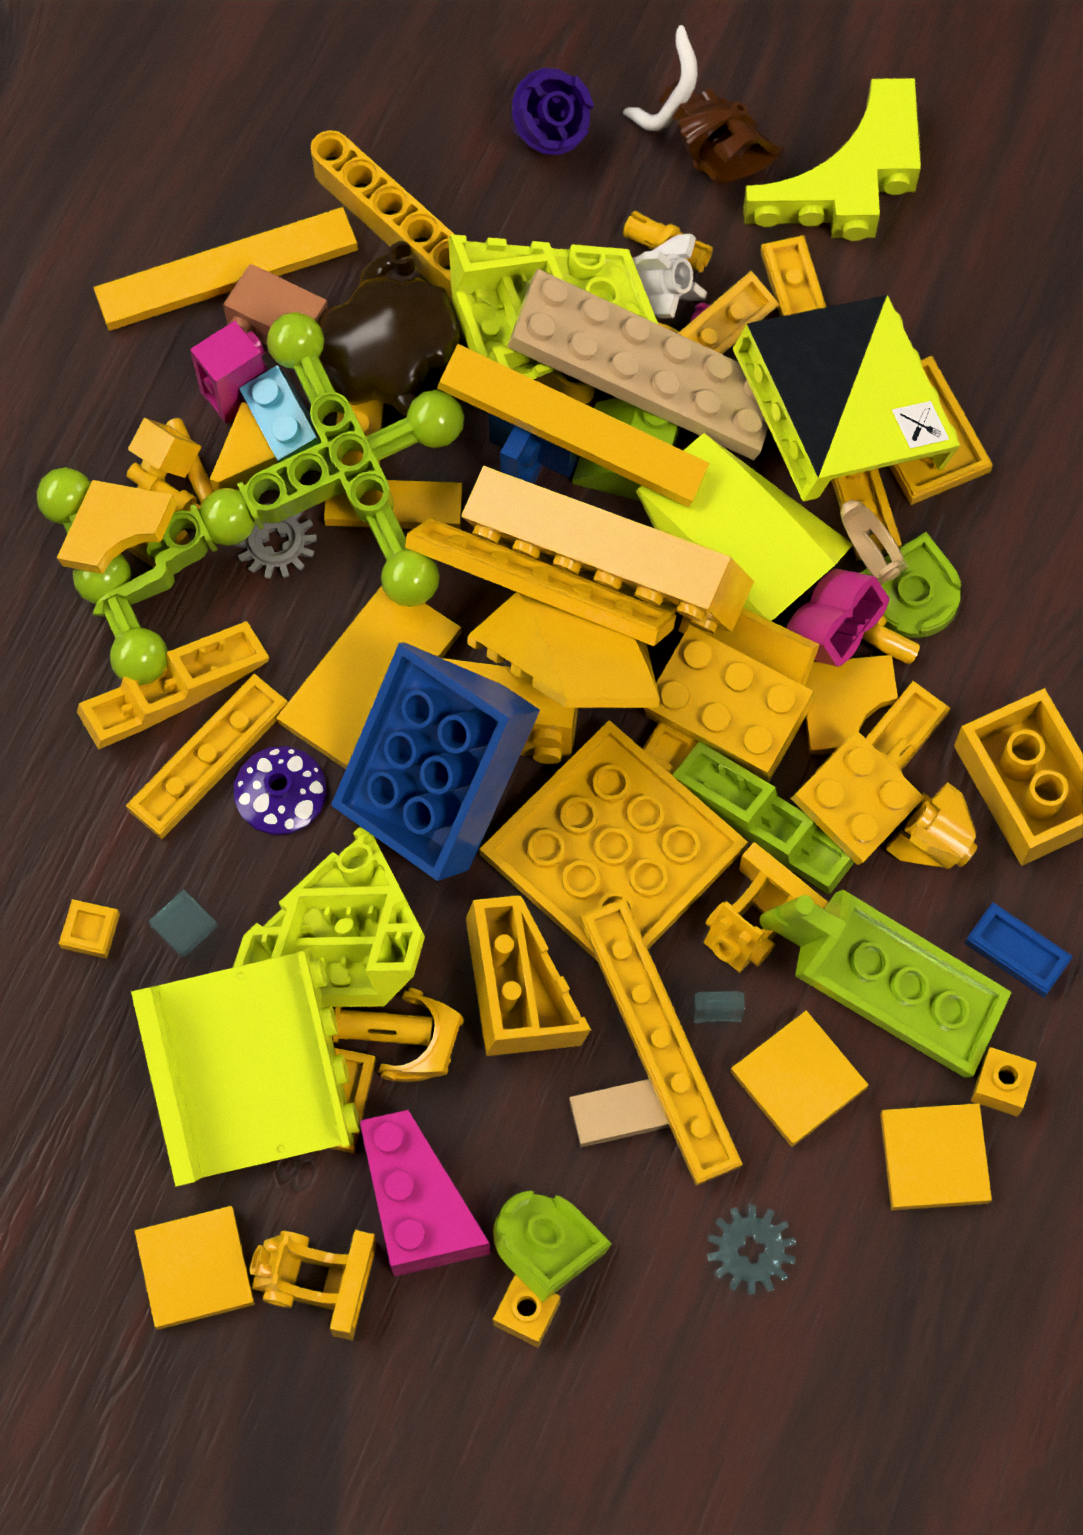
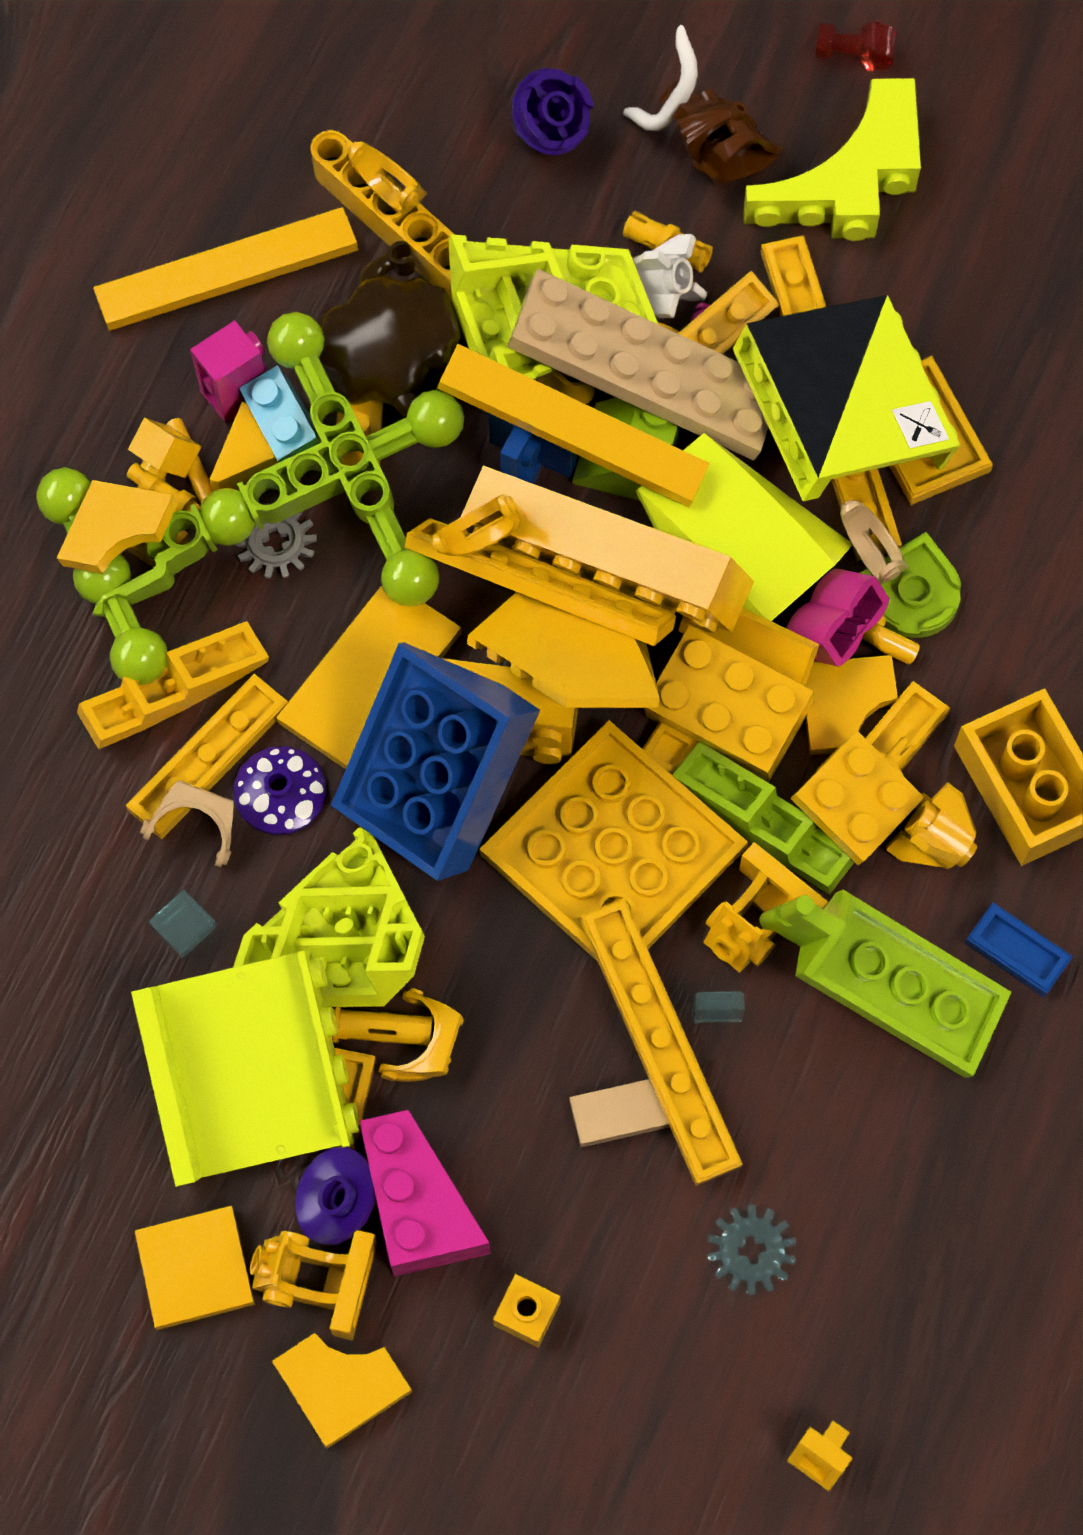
yellow tile [59,899,120,959] -> none
nougat brick [223,263,328,345] -> none
yellow tile [324,480,463,530] -> none
yellow wedge [465,895,591,1056] -> none
lime tile [493,1191,612,1302] -> none
yellow tile [730,1010,868,1147] -> none
yellow tile [880,1103,992,1211] -> none
yellow plate [971,1047,1037,1117] -> none
none -> tan helmet [140,780,234,867]
none -> yellow tile [272,1333,412,1449]
none -> dark purple dish [295,1147,375,1245]
none -> yellow helmet [348,141,427,214]
none -> yellow helmet [431,494,520,556]
none -> yellow tile [787,1420,853,1491]
none -> clear red leg [815,21,897,72]

